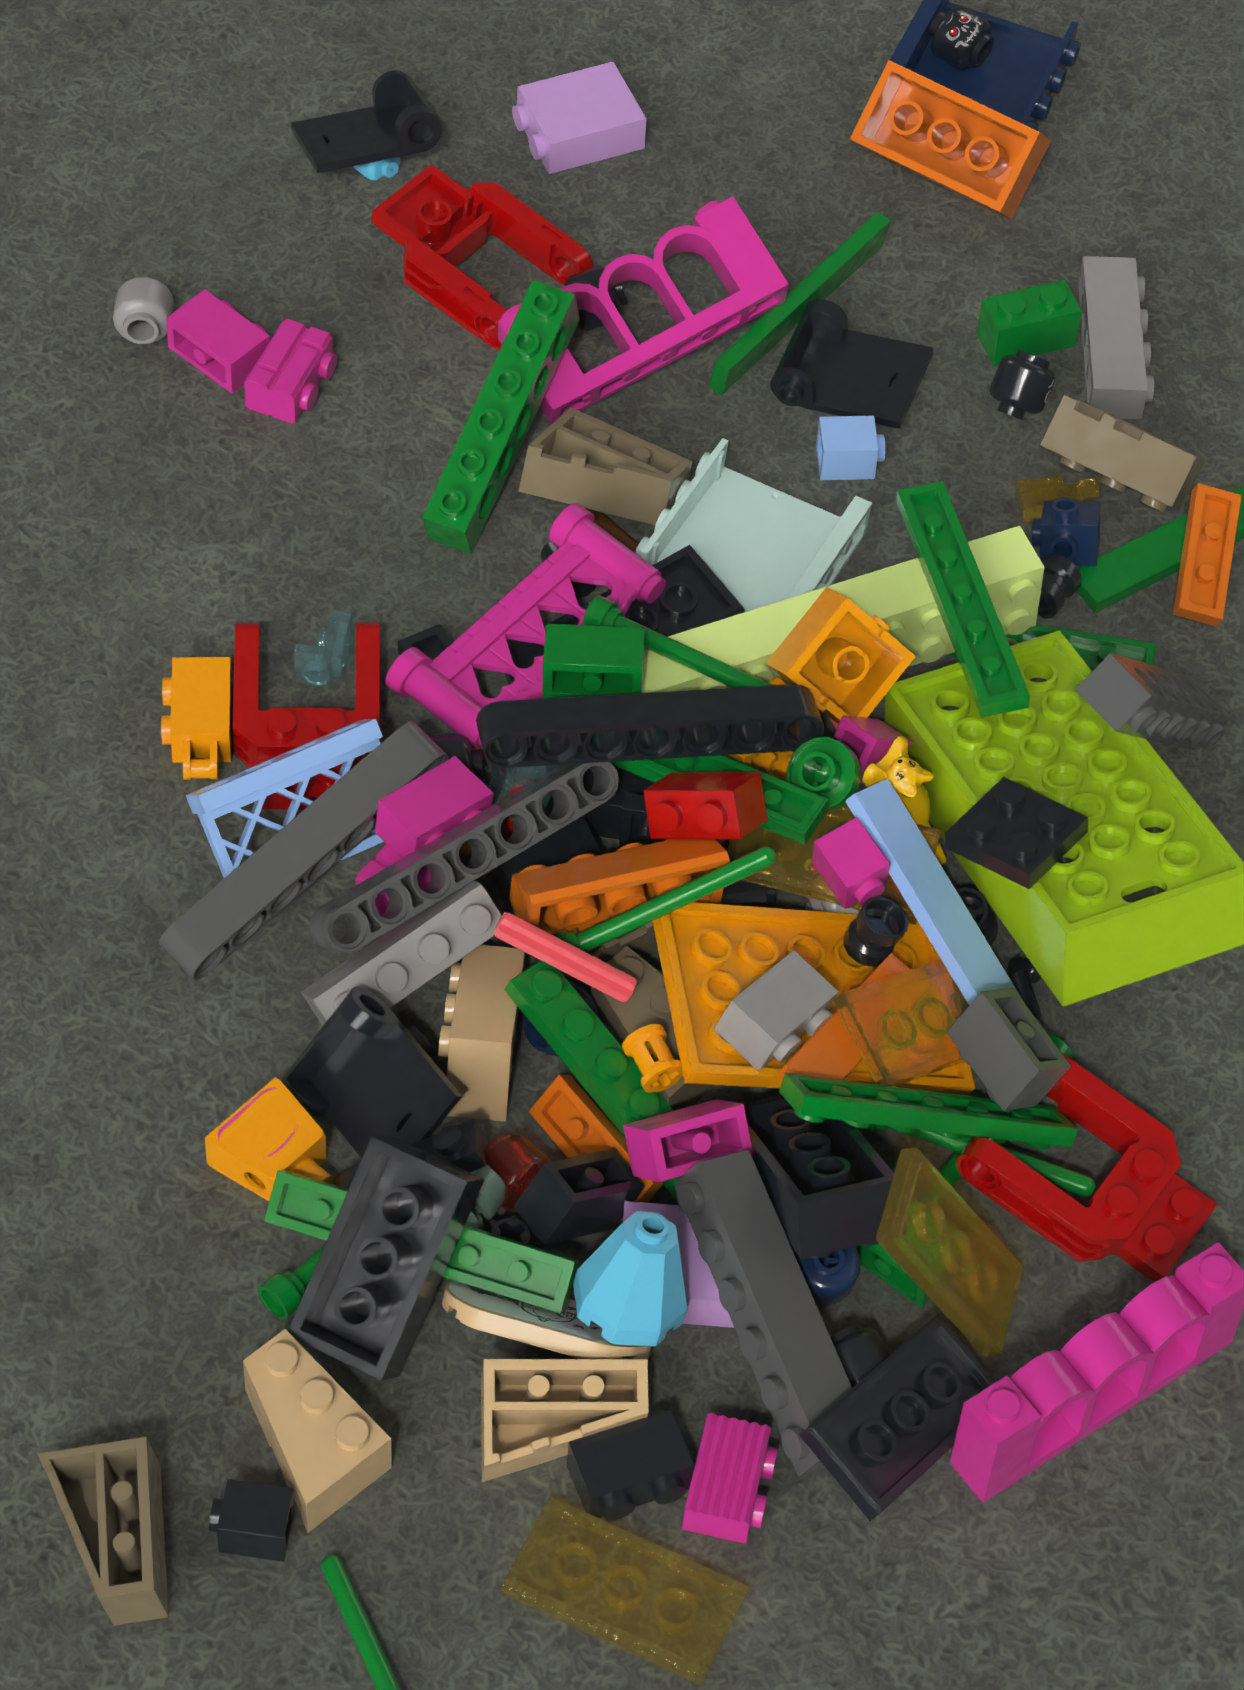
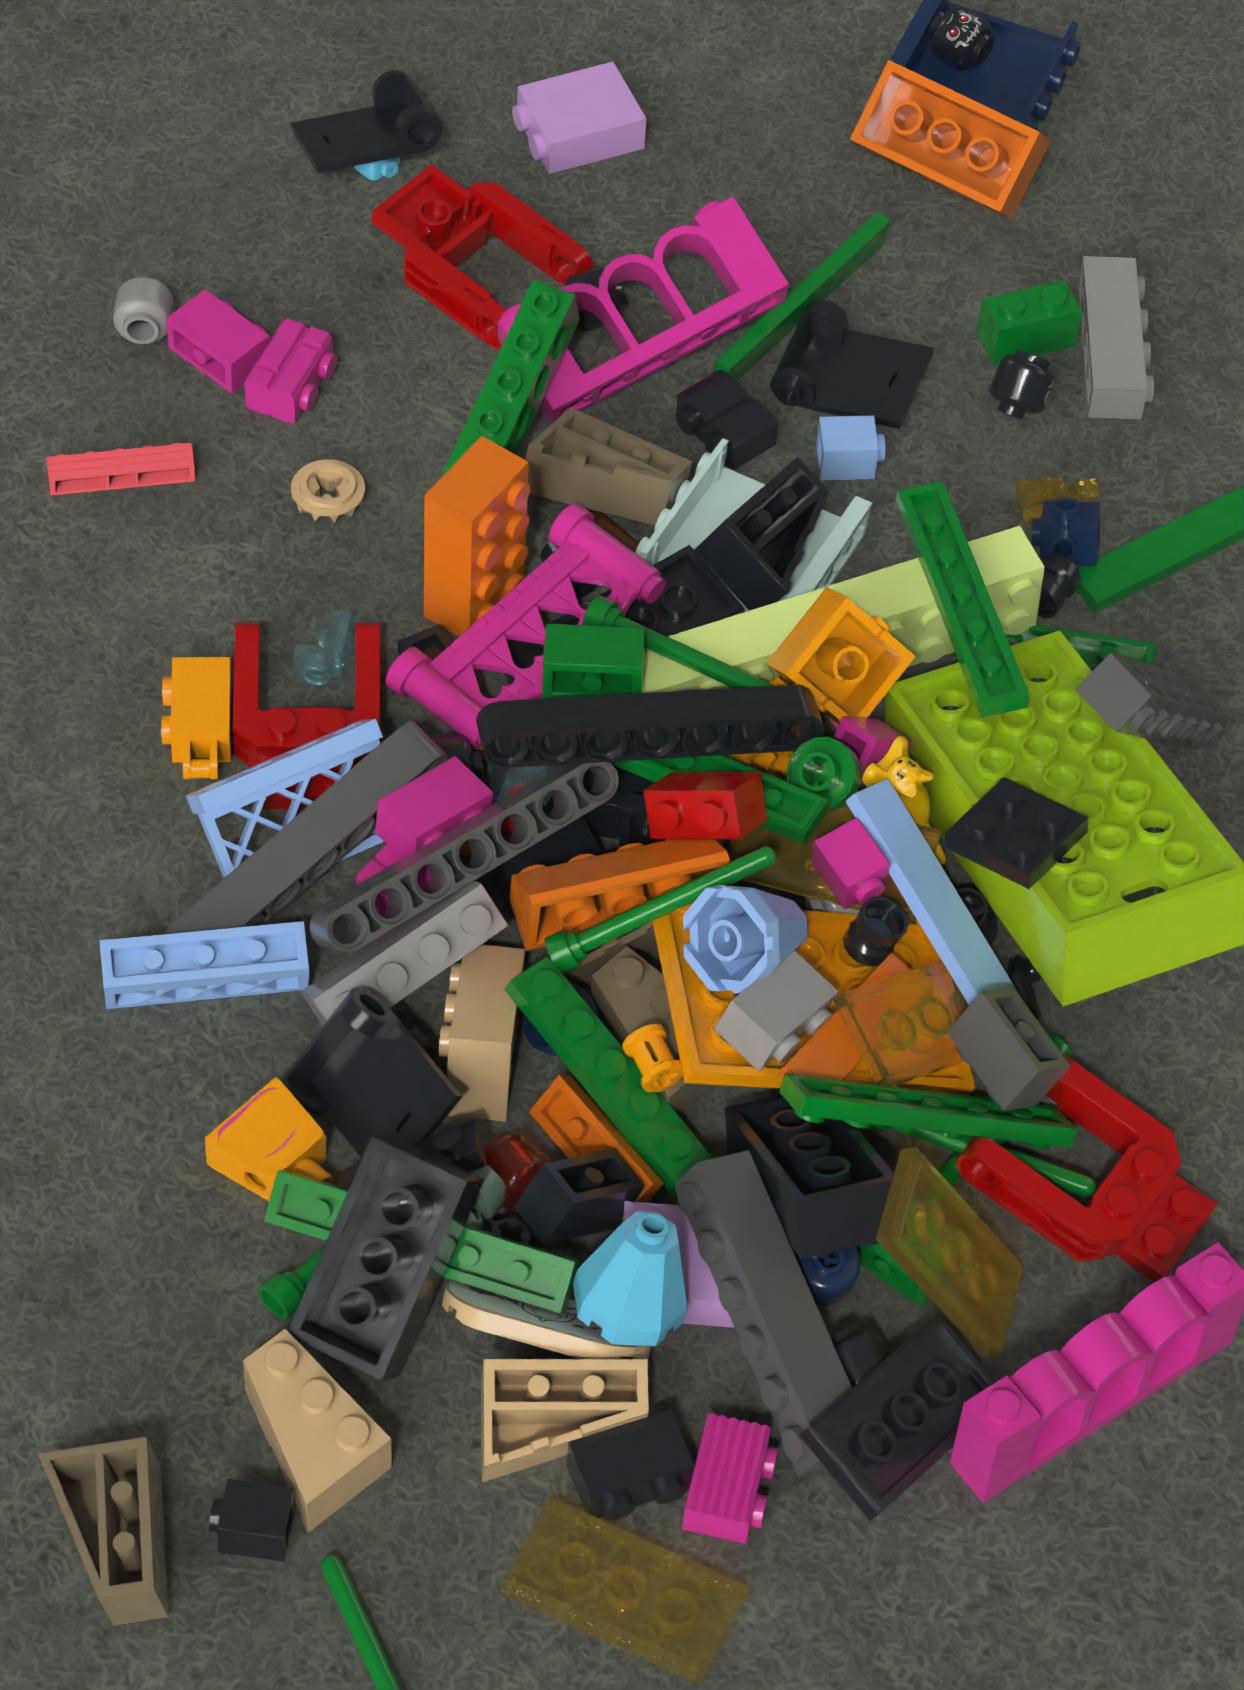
coral axle [494,912,637,1002] -> none
dark pink brick [623,1099,753,1182] -> none
dark tan wedge [1040,395,1205,513] -> none
orange plate [1173,483,1242,626] -> none
none -> coral piece [46,443,195,495]
none -> light blue fence [99,921,309,1009]
none -> tan gear [291,459,365,523]
none -> orange brick [424,436,531,637]
none -> black brick [675,369,777,470]
none -> light blue cone [683,885,808,993]
none -> black wedge [694,457,829,611]

